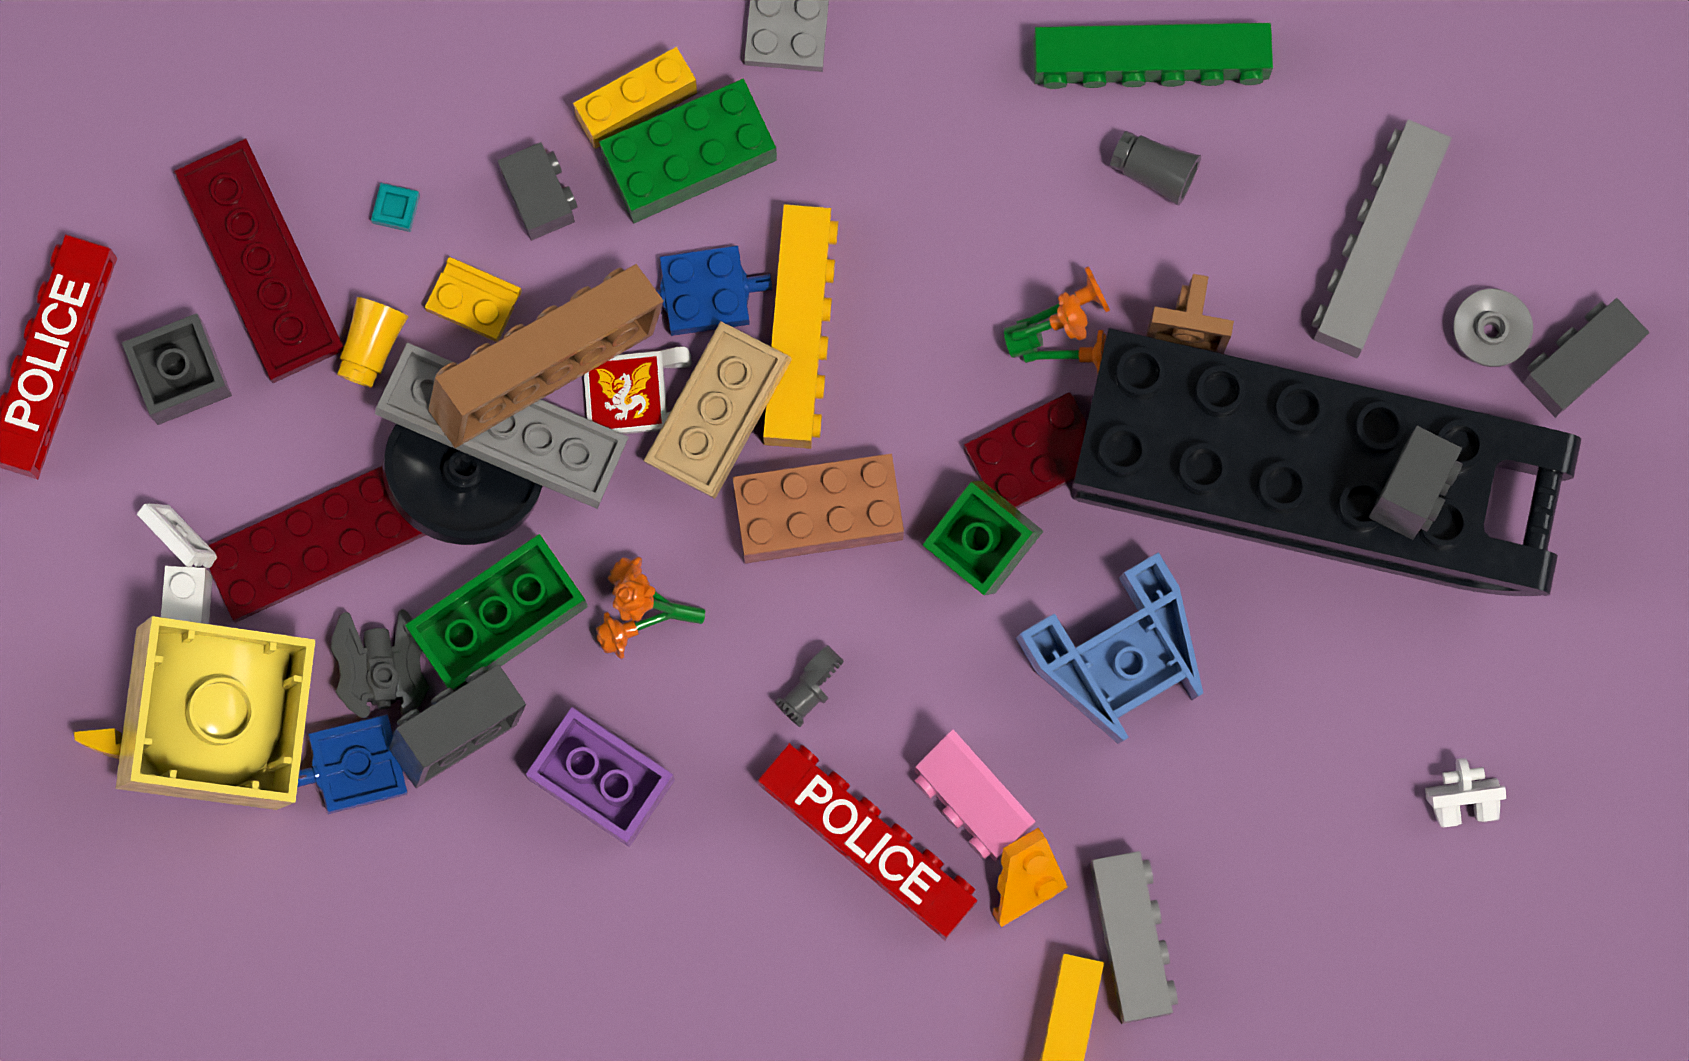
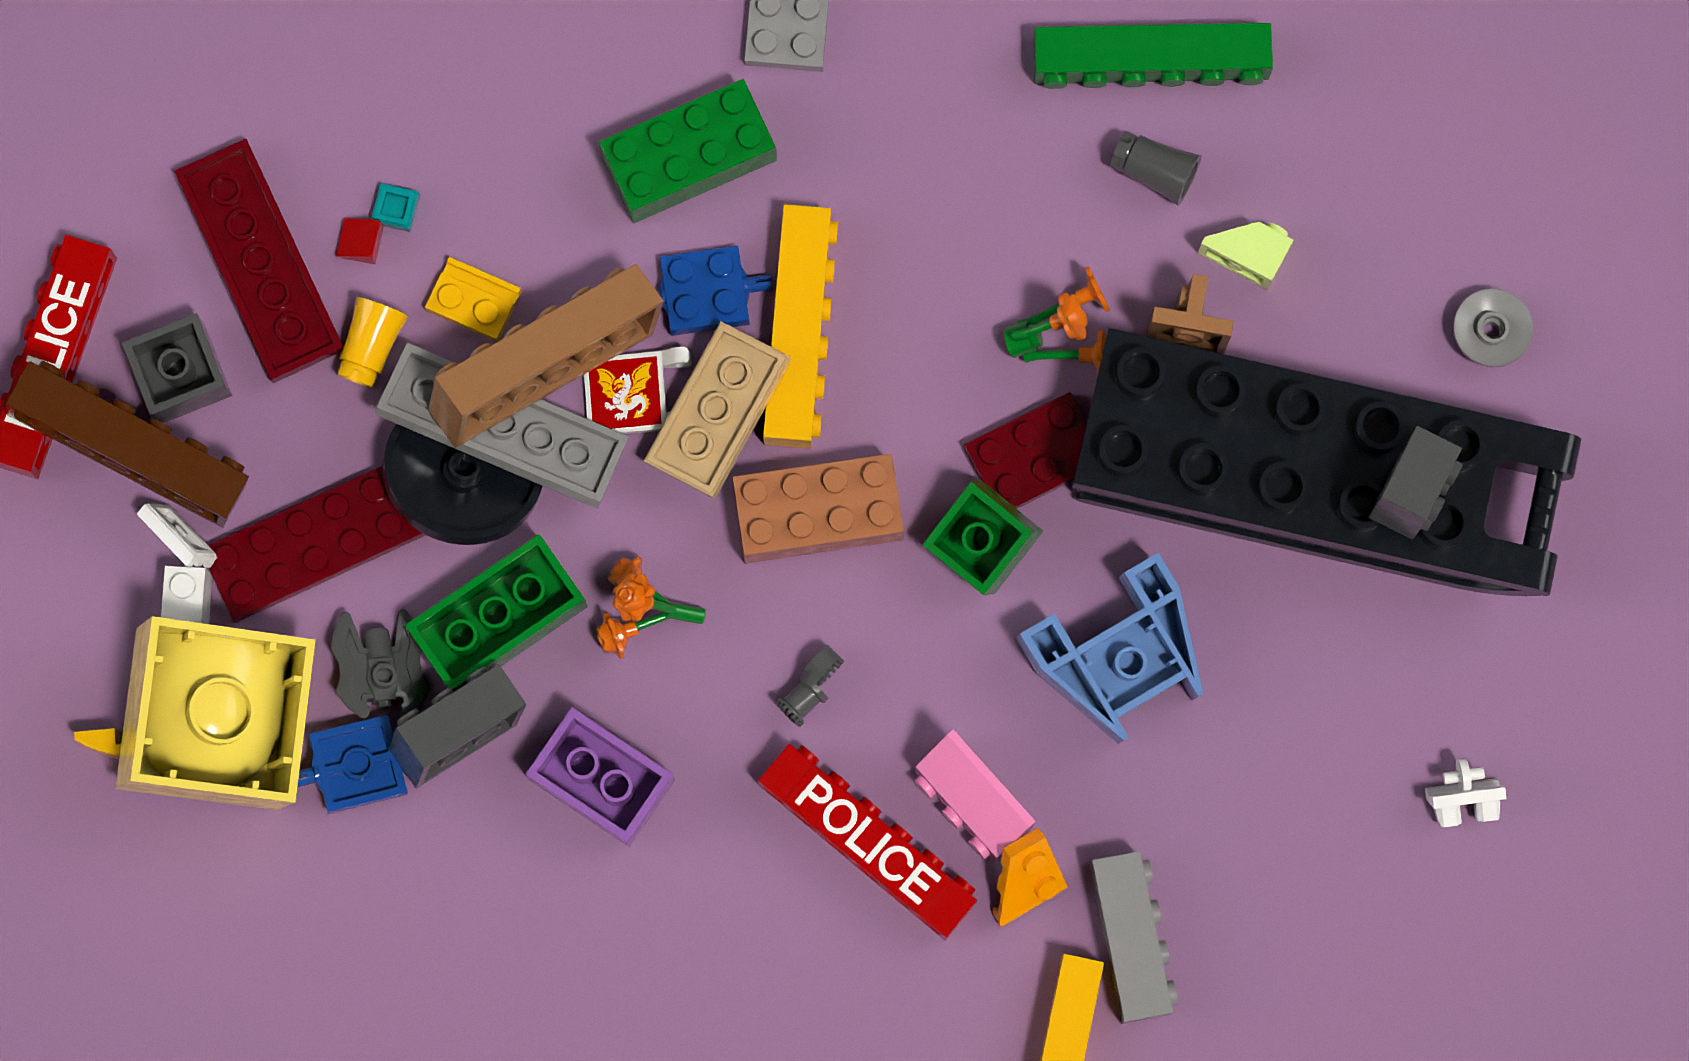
dark grey brick [498,142,578,241] -> none
yellow brick [573,47,697,149] -> none
light grey brick [1311,119,1452,358] -> none
dark grey brick [1523,298,1650,418] -> none
none -> reddish brown brick [6,360,249,528]
none -> red slope [336,218,383,265]
none -> yellowish green slope [1198,221,1294,290]

